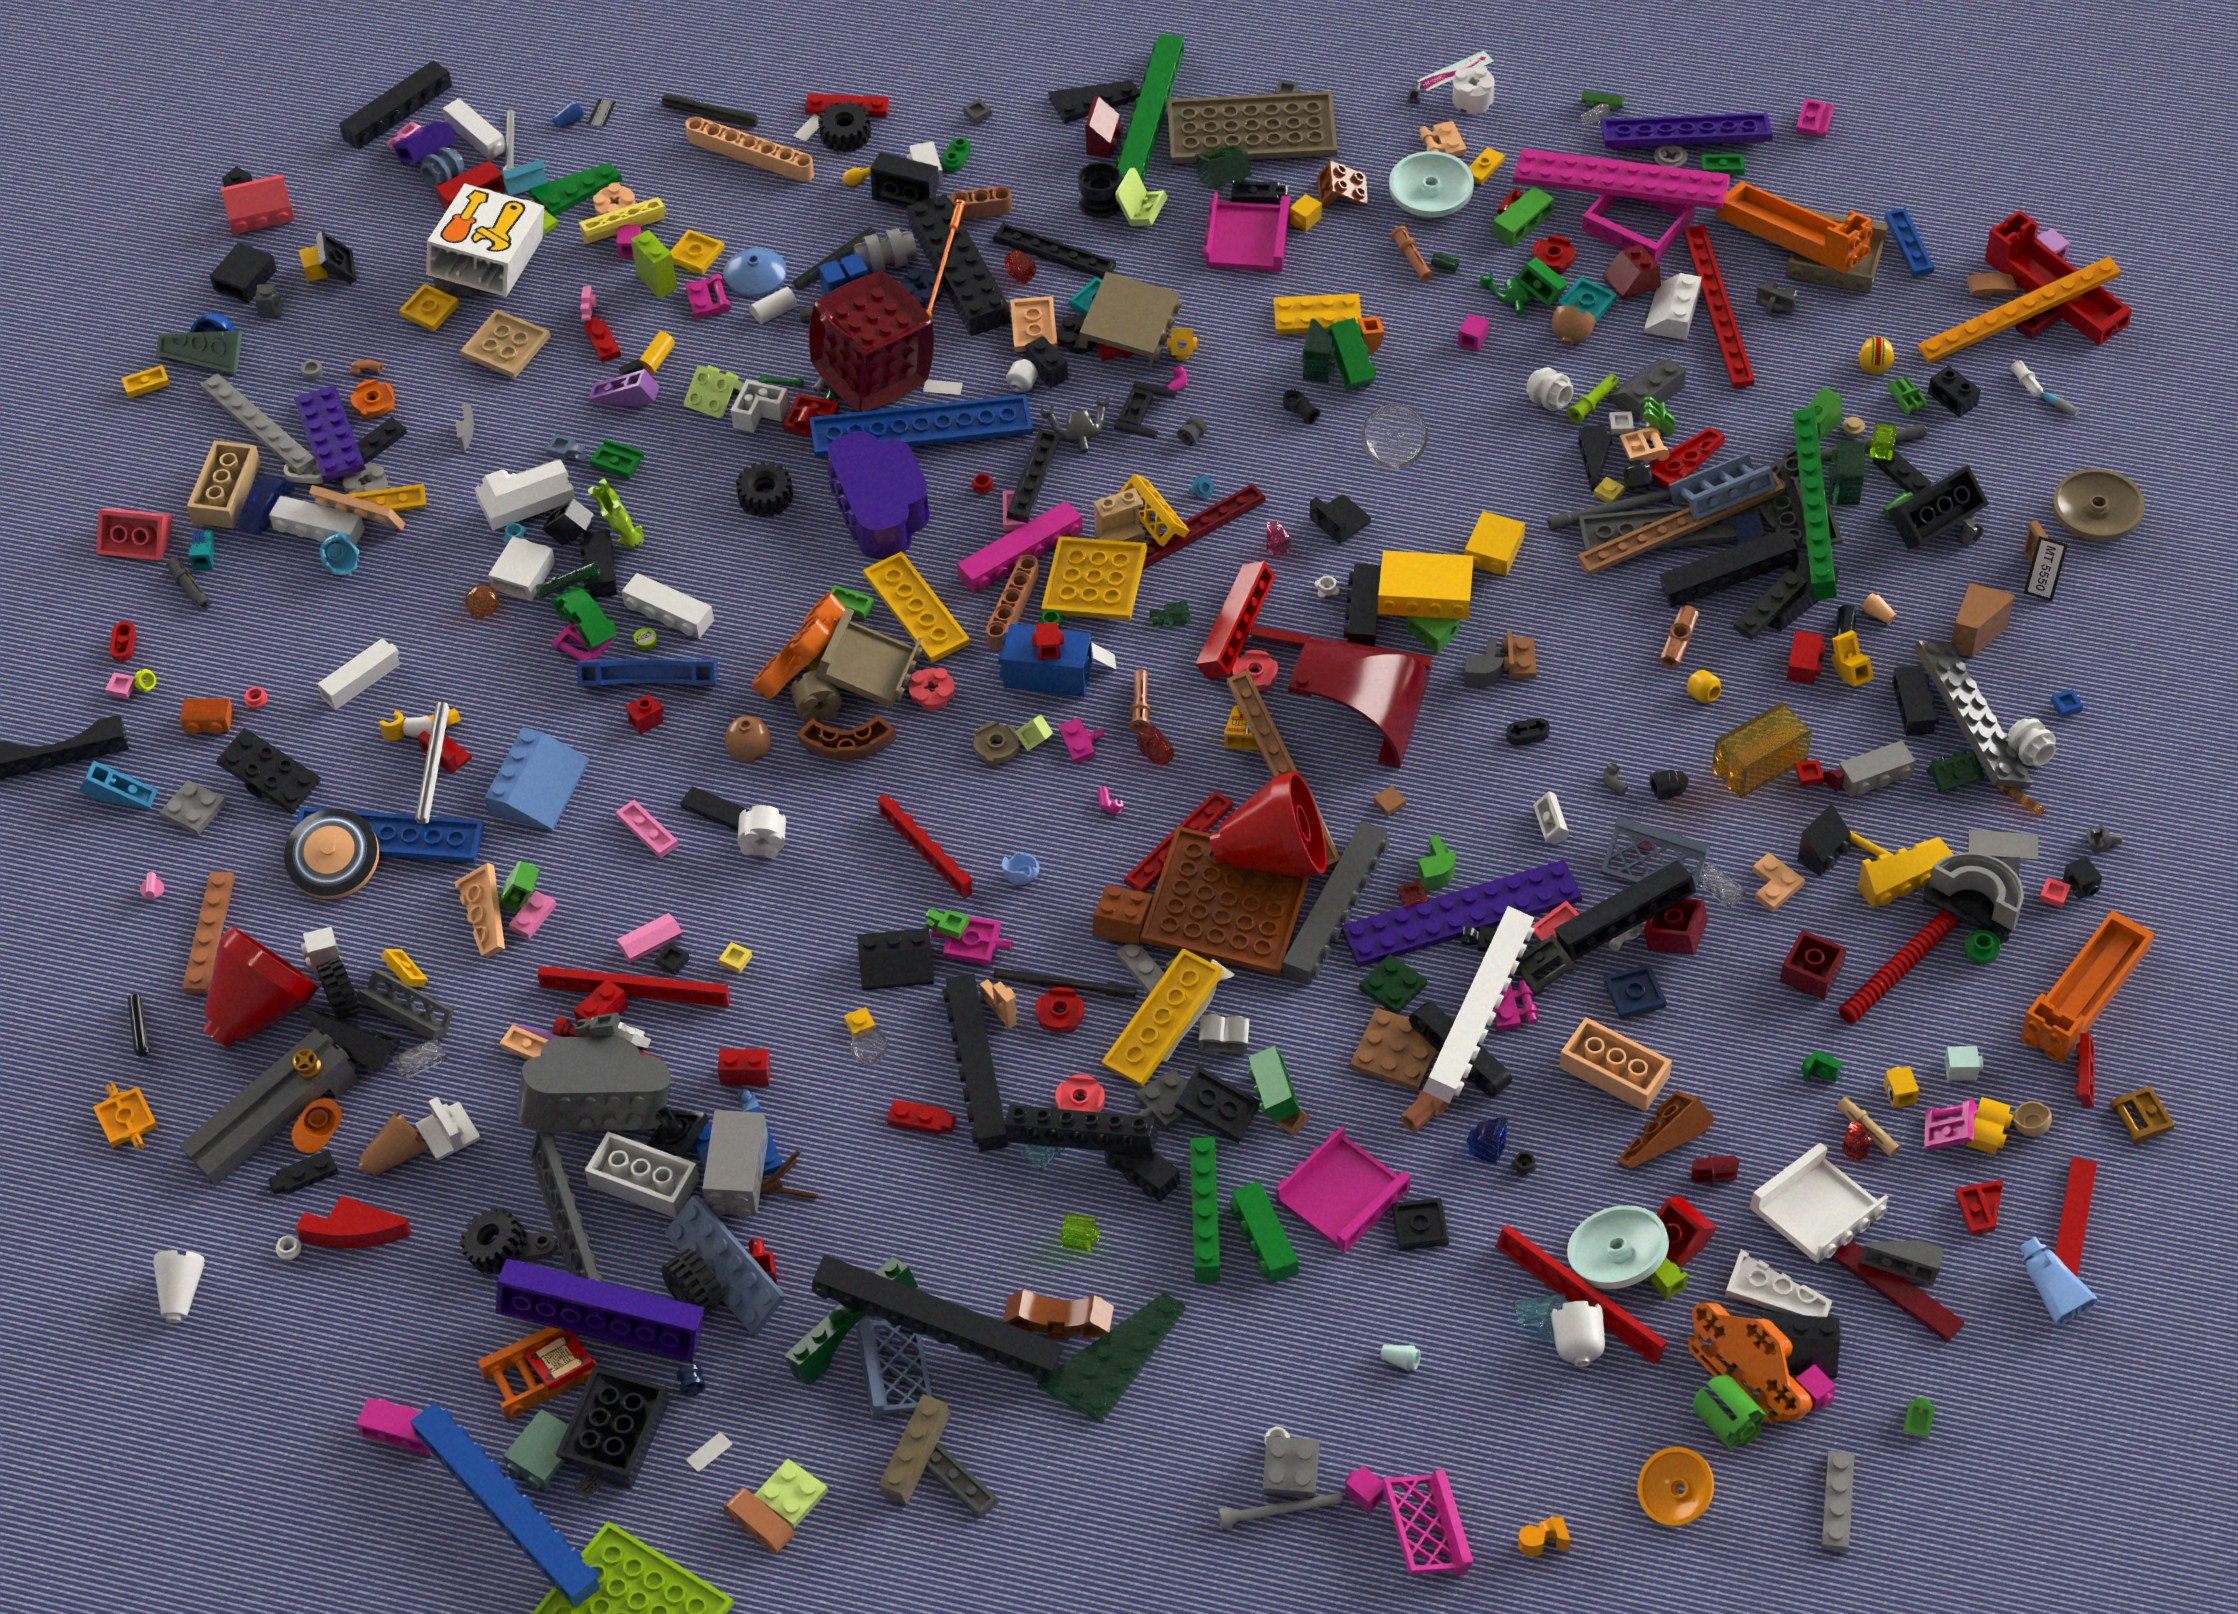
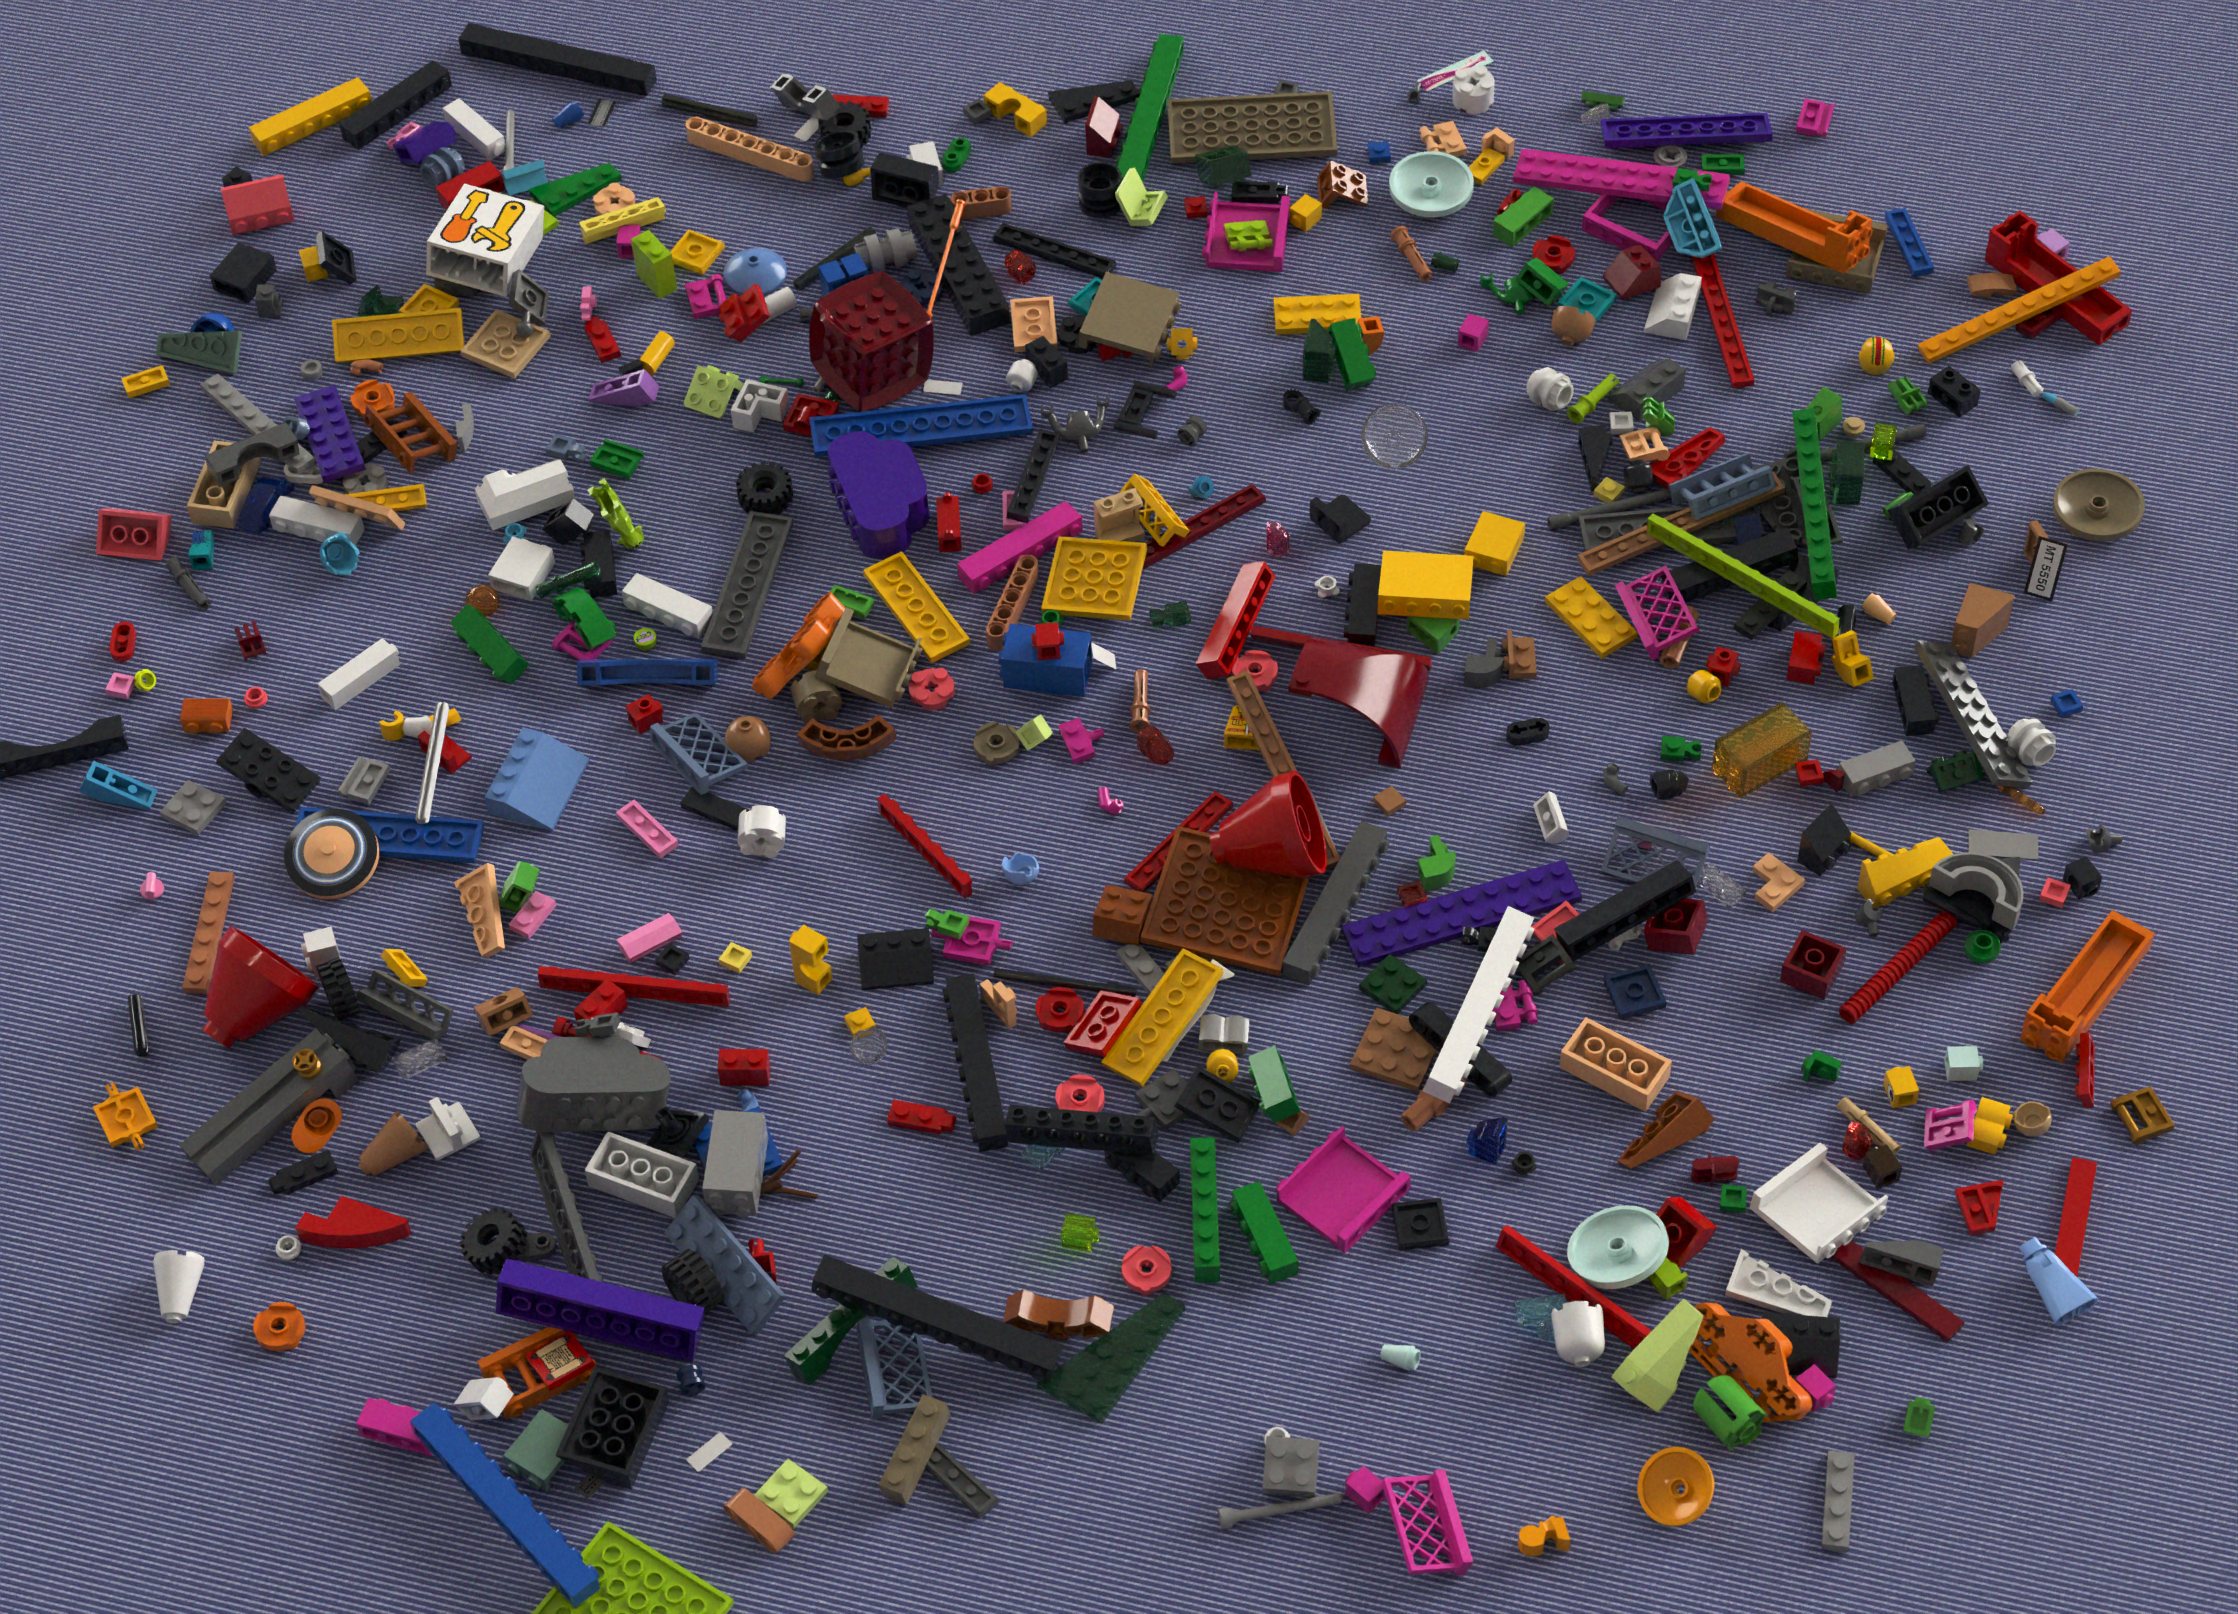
none -> dark grey arch [205,422,300,487]
none -> dark red arm [235,621,267,662]
none -> yellow brick [249,77,372,156]
none -> orange plate [253,1302,306,1351]
none -> sand blue plate [283,415,310,441]
none -> yellow plate [332,308,465,363]
none -> light grey plate [338,756,390,805]
none -> clear green slope [358,285,404,316]
none -> dark orange fence [364,392,457,473]
none -> green brick [450,603,530,684]
none -> white brick [453,1377,514,1421]
none -> black brick [458,23,657,96]
none -> medium nougat brick [473,987,533,1036]
none -> dark grey plate [509,269,550,338]
none -> sand blue fence [650,712,748,795]
none -> dark grey plate [701,511,794,659]
none -> red plate [718,283,771,343]
none -> dark grey arch [770,73,840,121]
none -> yellow arch [789,925,833,995]
none -> black wheel [814,130,865,178]
none -> red brick [936,492,962,552]
none -> yellow arch [983,82,1047,137]
none -> red plate [1063,991,1142,1057]
none -> coral plate [1121,1245,1172,1296]
none -> red plate [1184,196,1208,219]
none -> yellow head [1206,1049,1239,1083]
none -> lime plate [1223,220,1273,251]
none -> blue plate [1368,141,1391,164]
none -> light nougat bracket [1482,127,1515,159]
none -> yellow plate [1545,576,1638,659]
none -> yellowish green wedge [1611,1299,1704,1412]
none -> dark pink fence [1615,565,1699,660]
none -> lime plate [1647,513,1839,639]
none -> green plate [1660,736,1702,762]
none -> medium azure wedge [1663,178,1722,258]
none -> green plate [1673,168,1712,191]
none -> red brick [1706,646,1741,687]
none -> green plate [1720,1184,1747,1213]
none -> dark grey piece [1855,899,1882,937]
none -> dark brown brick [1863,1144,1902,1190]

